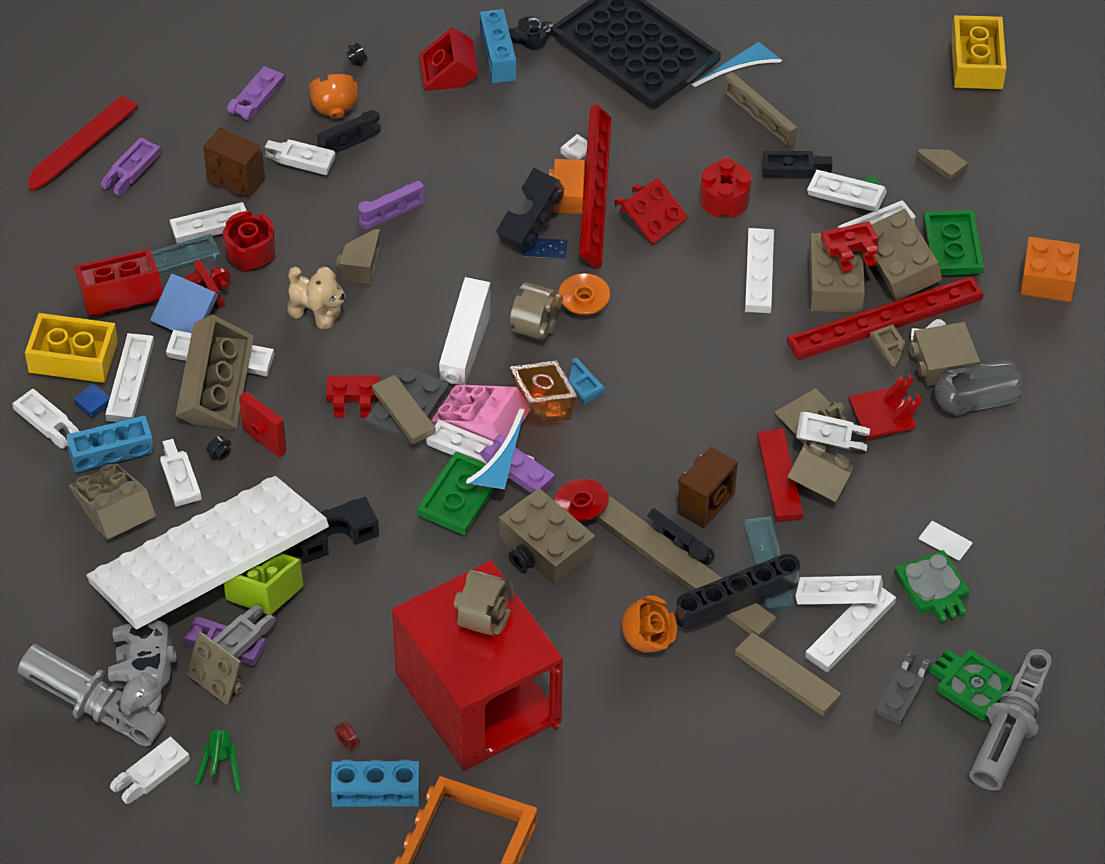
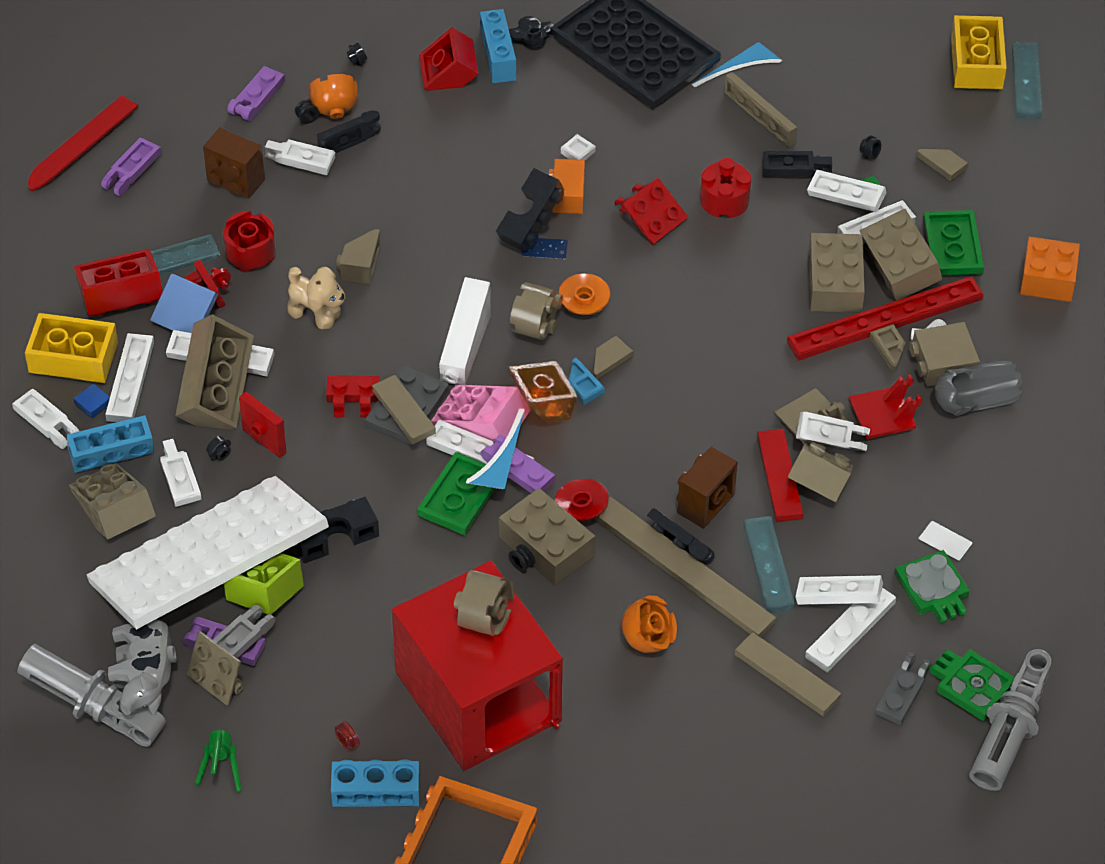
white hinge [110,737,190,804] -> none
white plate [170,202,246,244] -> none
medium lavender plate [358,180,425,229] -> none
red tile [579,104,612,269] -> none
black beam [676,554,800,629] -> none
white plate [745,228,774,313] -> none
red plate [821,221,879,273] -> none
none -> black bush [295,99,320,124]
none -> dark tan tile [594,336,633,380]
none -> black plate [859,135,882,159]
none -> clear light blue tile [1013,42,1042,119]

